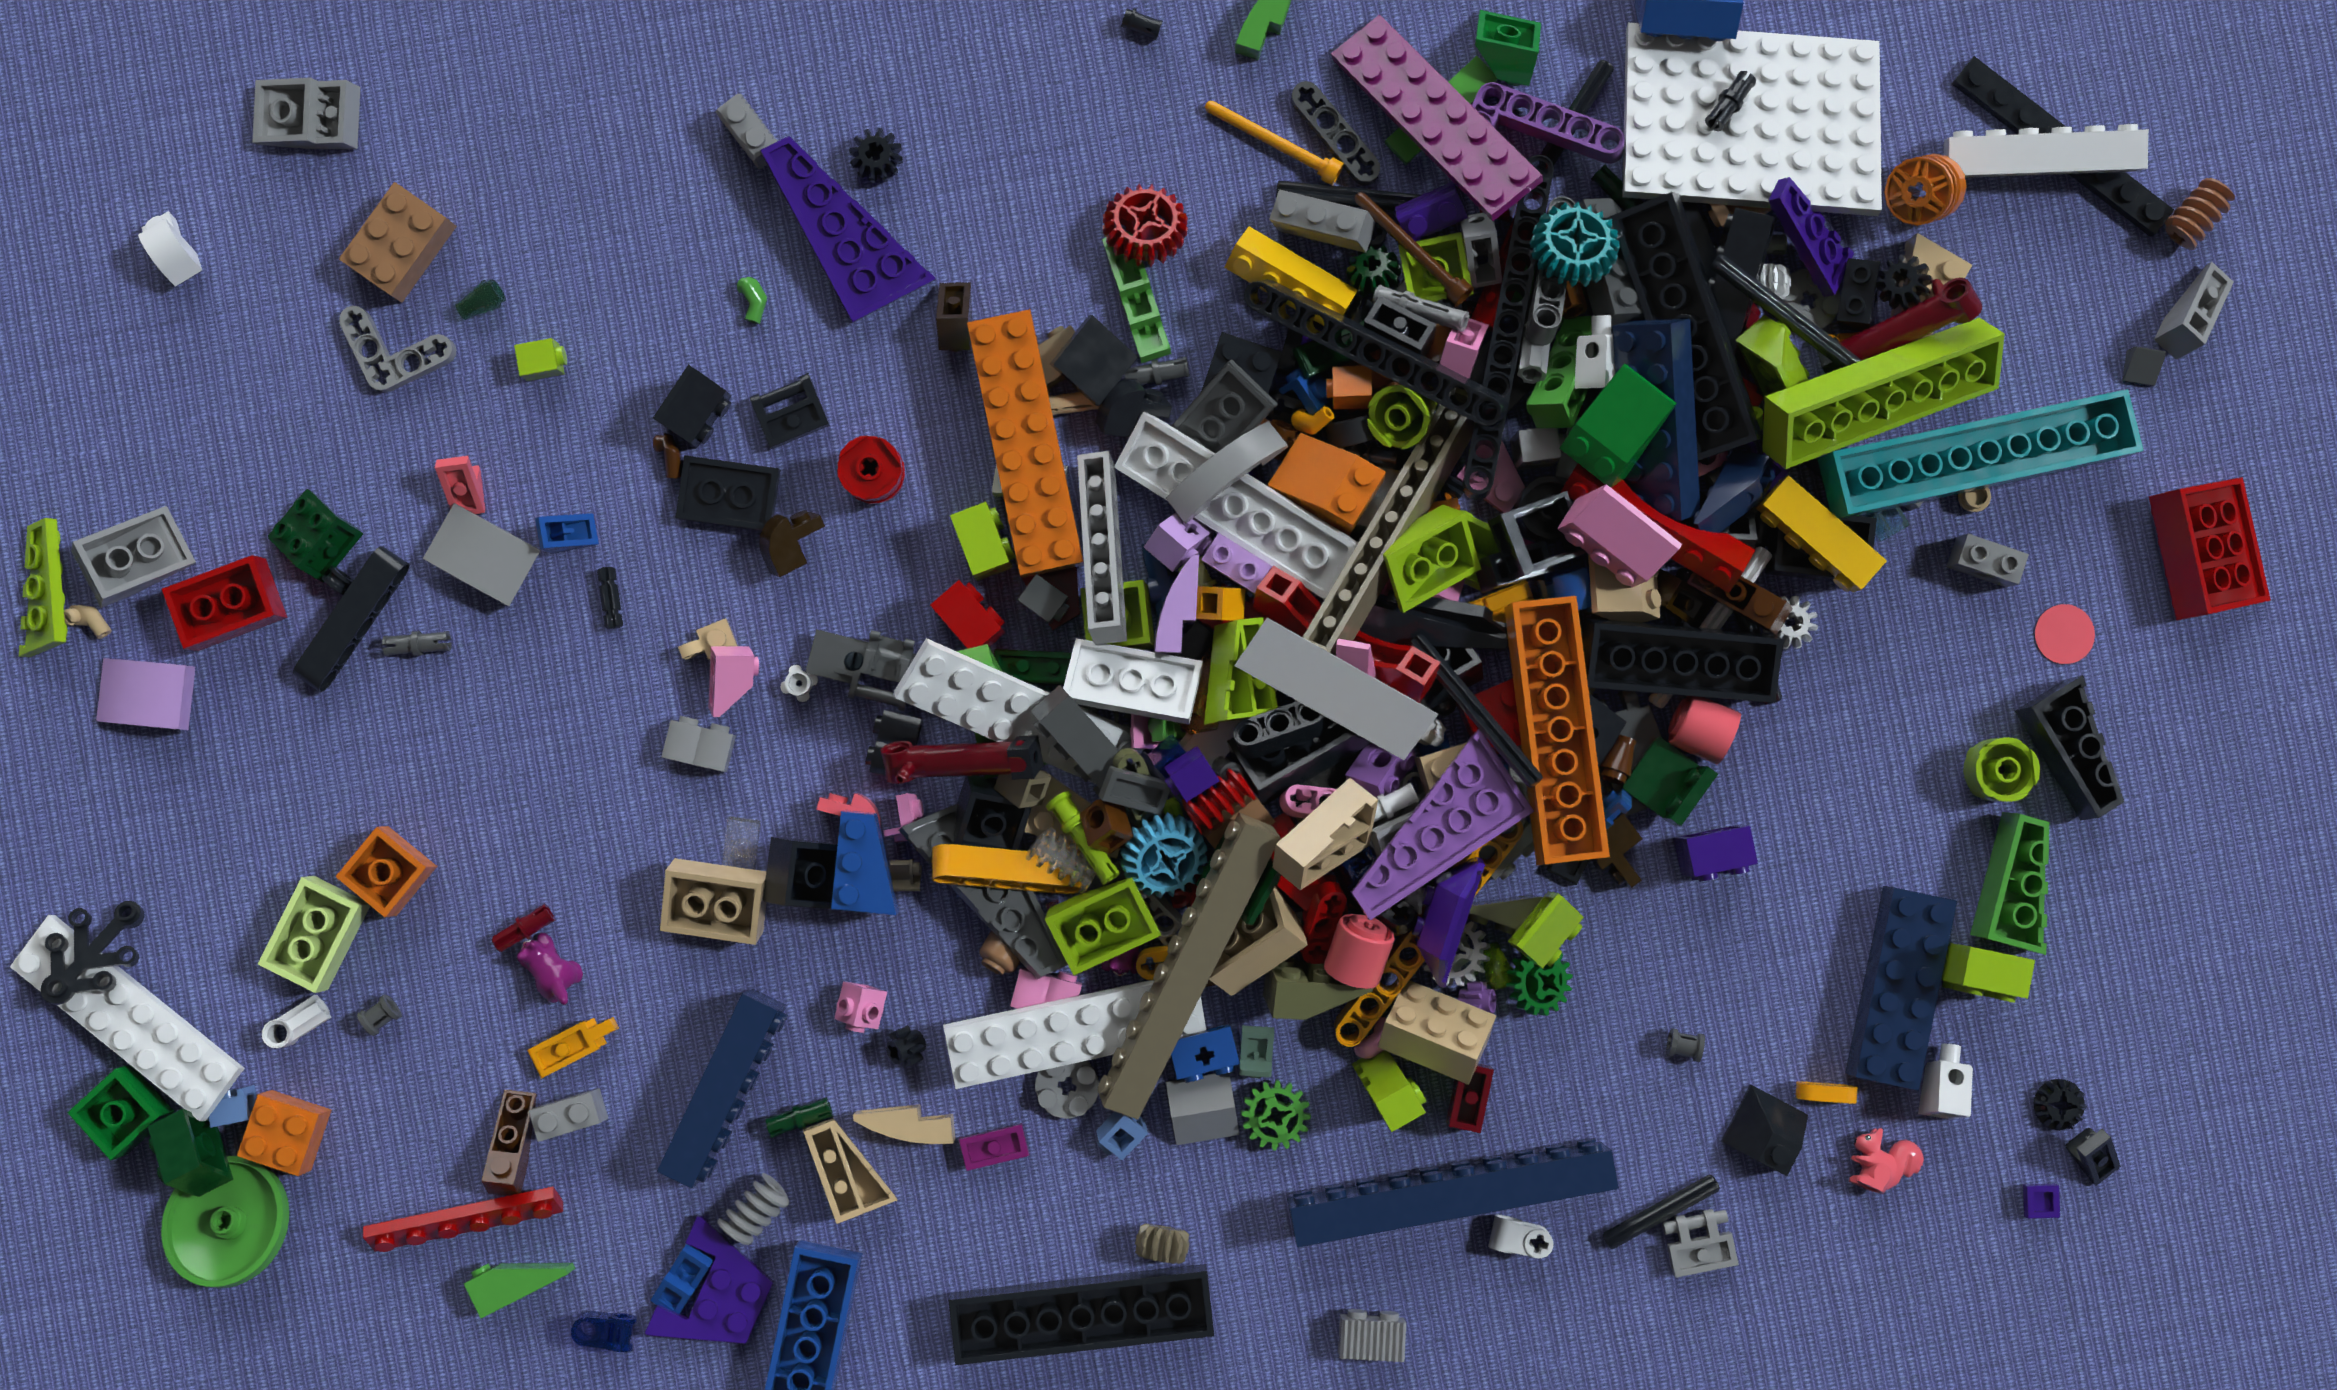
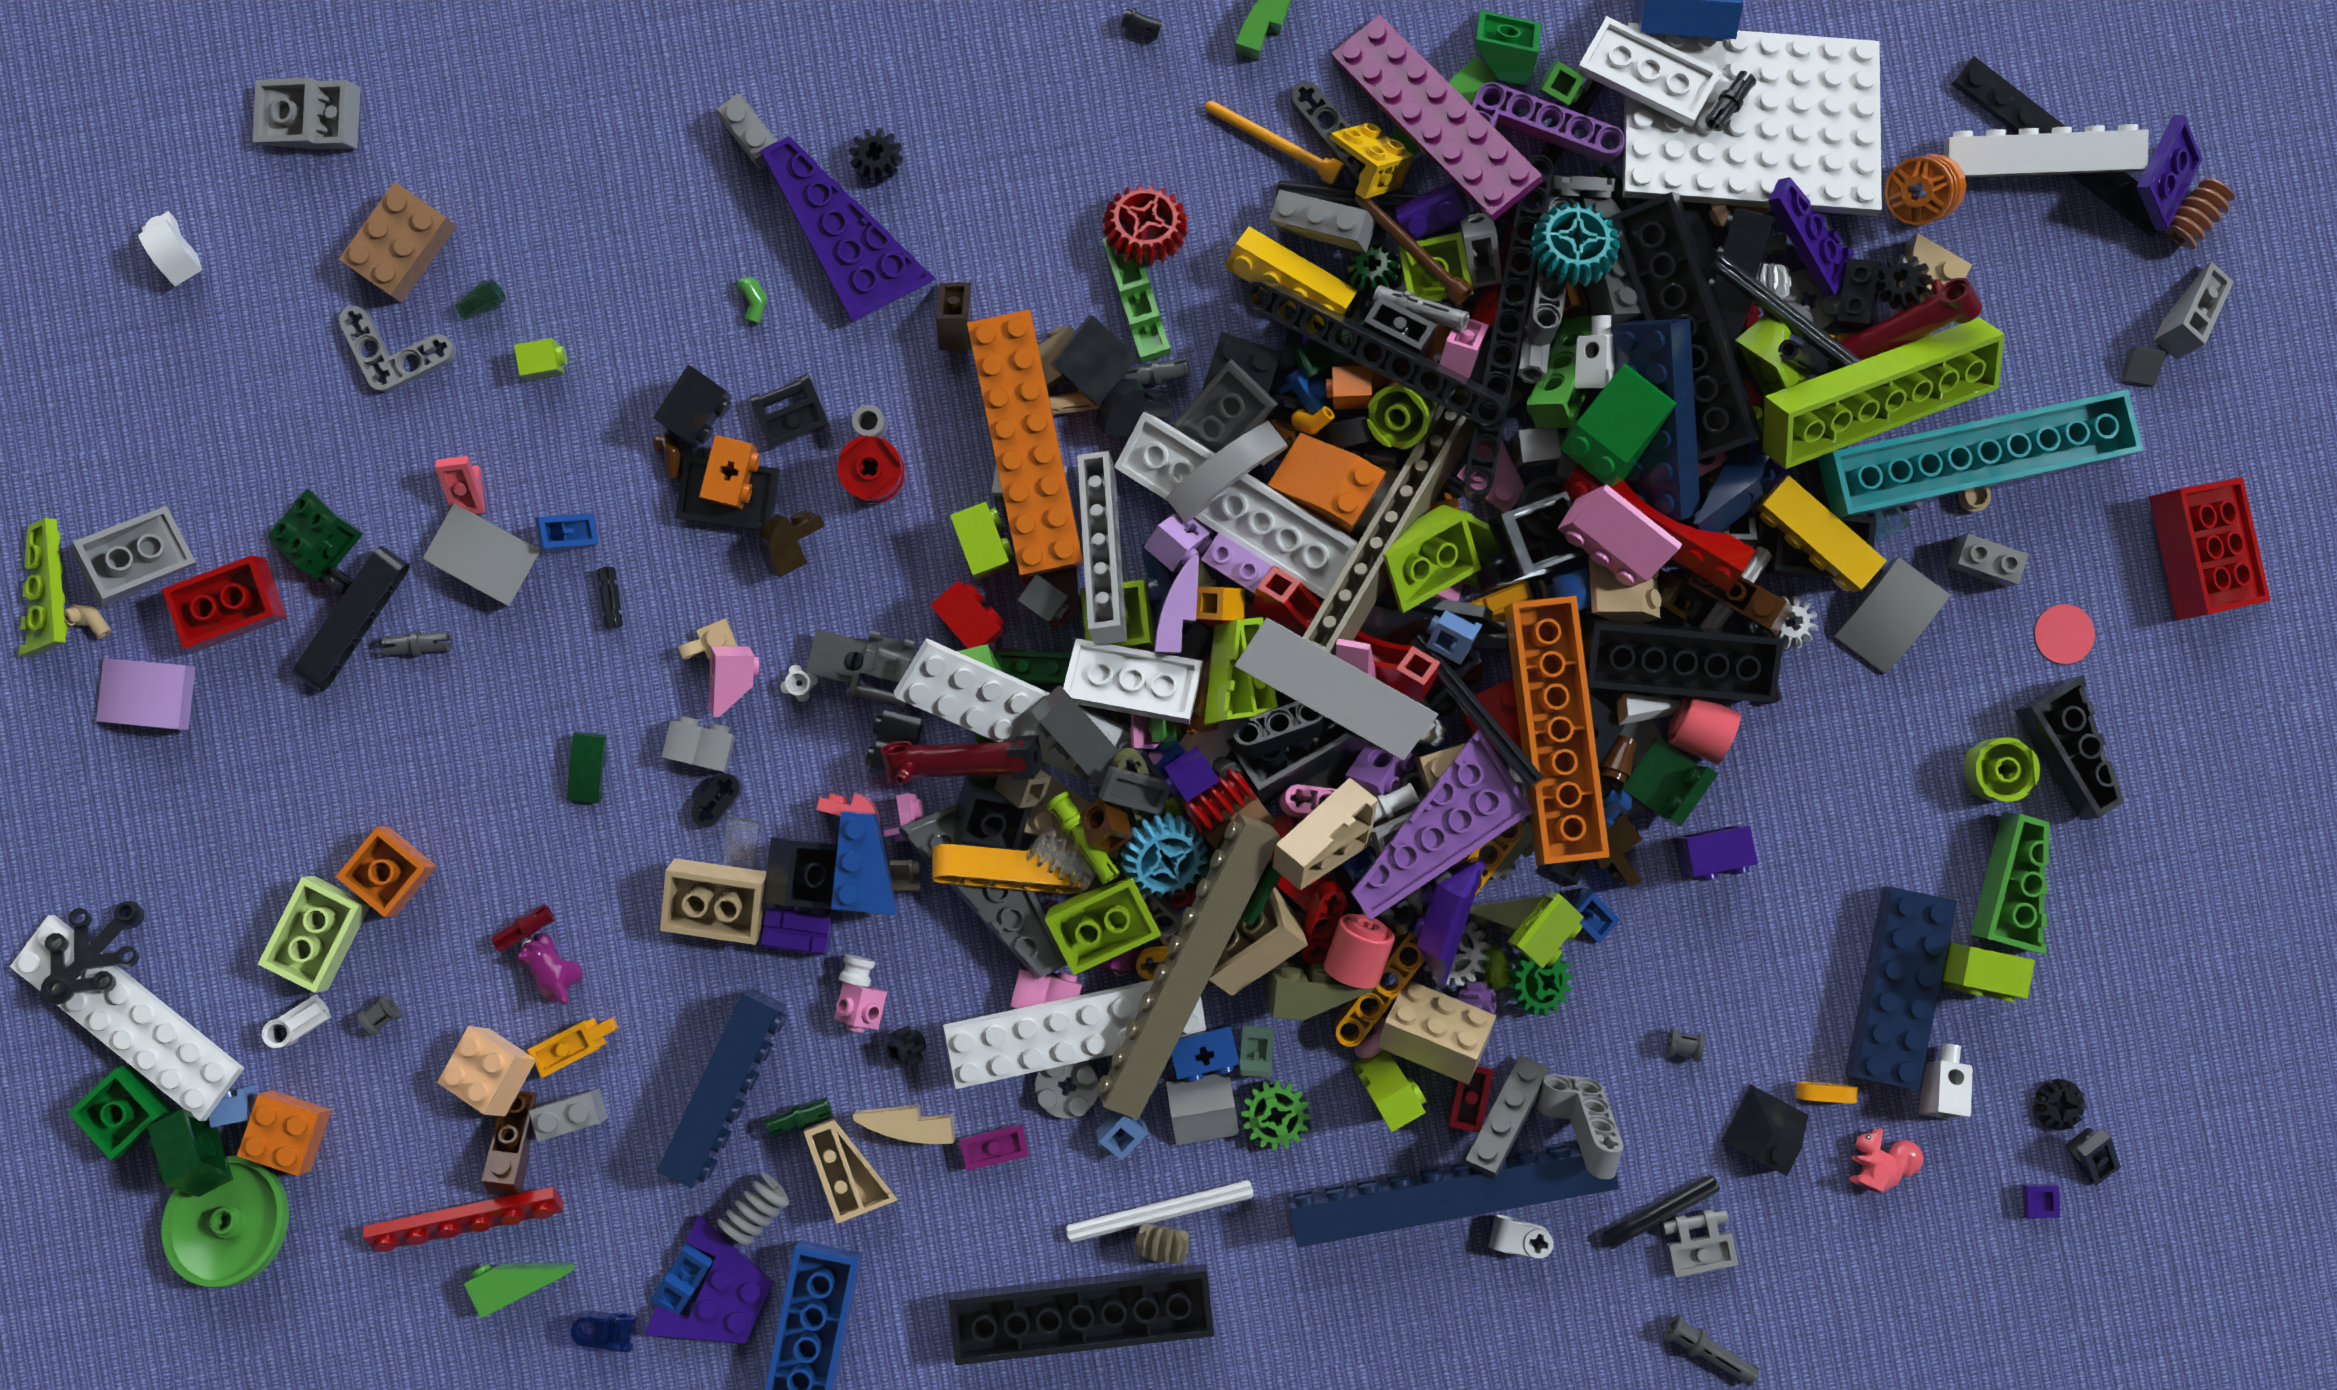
medium nougat head [979,930,1021,976] -> none
light grey brick [1338,1309,1406,1362] -> none
none -> light nougat brick [437,1026,536,1116]
none -> dark green slope [567,732,607,803]
none -> black beam [691,774,742,827]
none -> orange brick [699,435,760,510]
none -> dark purple brick [761,904,834,955]
none -> white wheel [839,954,876,987]
none -> light grey brick [852,405,888,438]
none -> white axle [1066,1180,1254,1243]
none -> yellow bracket [1330,123,1415,199]
none -> medium blue brick [1426,610,1482,665]
none -> dark grey plate [1465,1055,1549,1179]
none -> bright green brick [1537,61,1586,106]
none -> light grey beam [1537,1074,1623,1179]
none -> light grey plate [1550,175,1615,198]
none -> blue slope [1569,887,1620,944]
none -> white plate [1577,16,1722,127]
none -> white piece [1616,693,1680,725]
none -> dark grey pin [1664,1314,1759,1386]
none -> black pin [1778,339,1832,377]
none -> light grey slope [1833,557,1951,674]
none -> dark purple tile [2137,115,2203,231]

